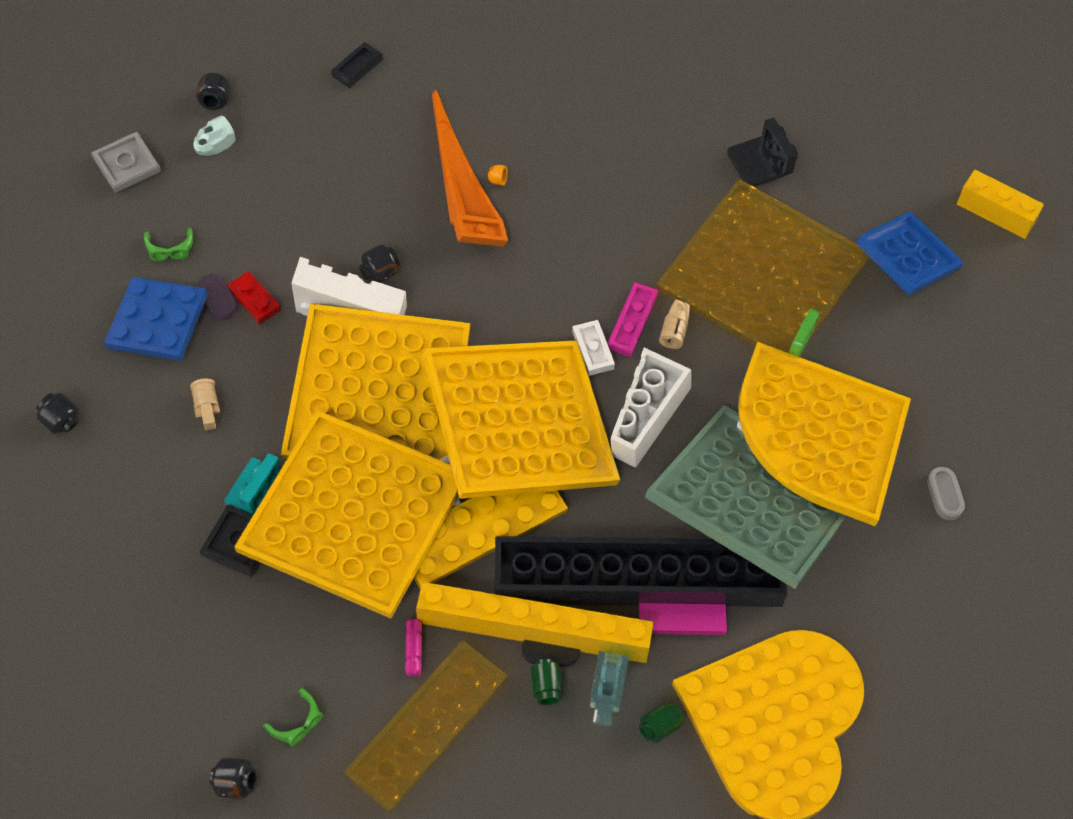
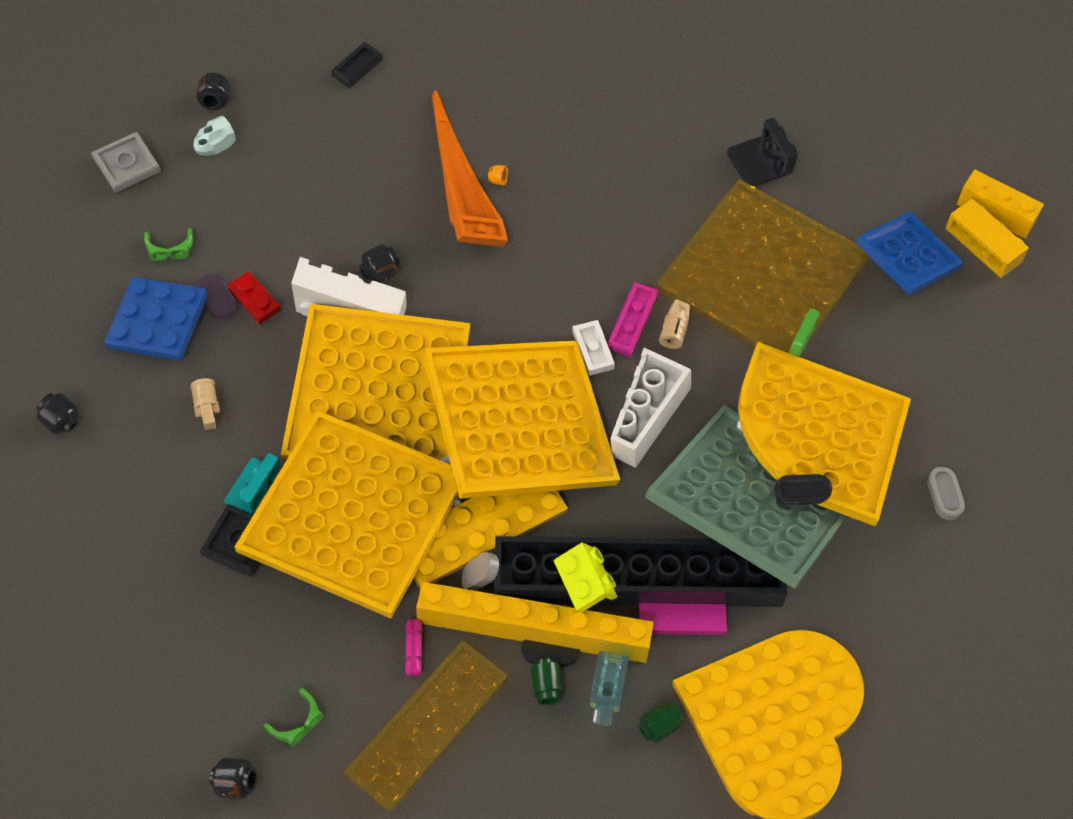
none -> light grey tile [462,552,499,591]
none -> neon yellow bracket [553,543,617,612]
none -> black tile [774,474,832,505]
none -> yellow brick [945,198,1029,278]

